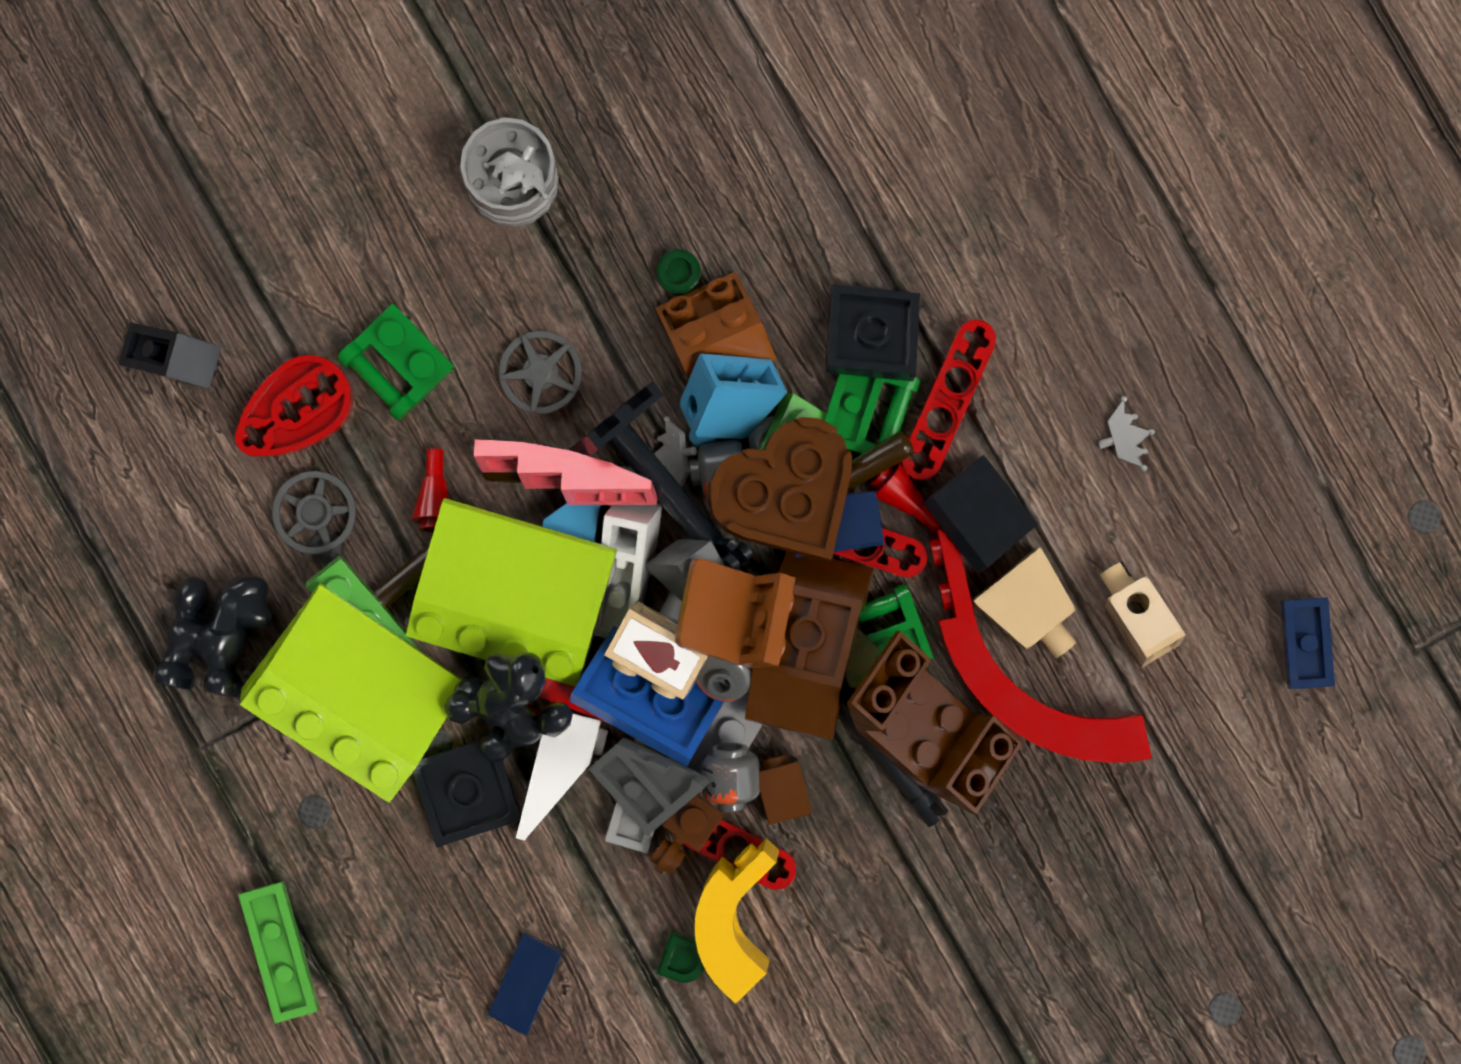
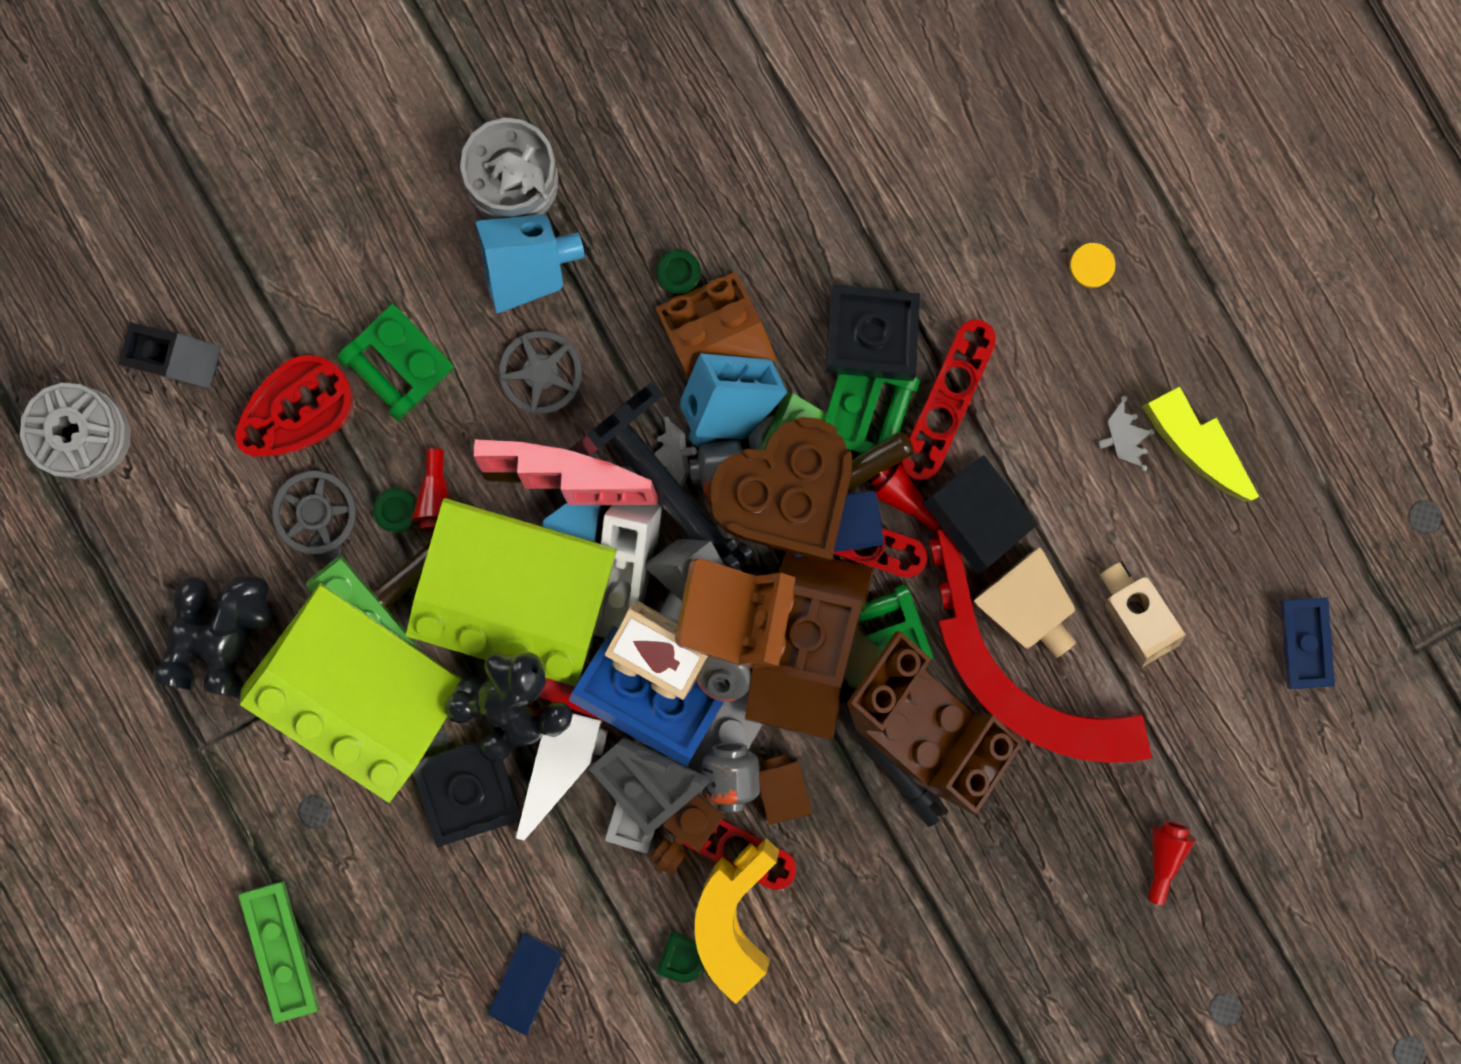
none -> light grey wheel [20,383,131,480]
none -> dark green tile [373,488,417,533]
none -> dark azure torso [475,214,585,313]
none -> yellow tile [1069,243,1115,289]
none -> neon yellow slope [1142,387,1259,502]
none -> red cone [1148,821,1196,905]

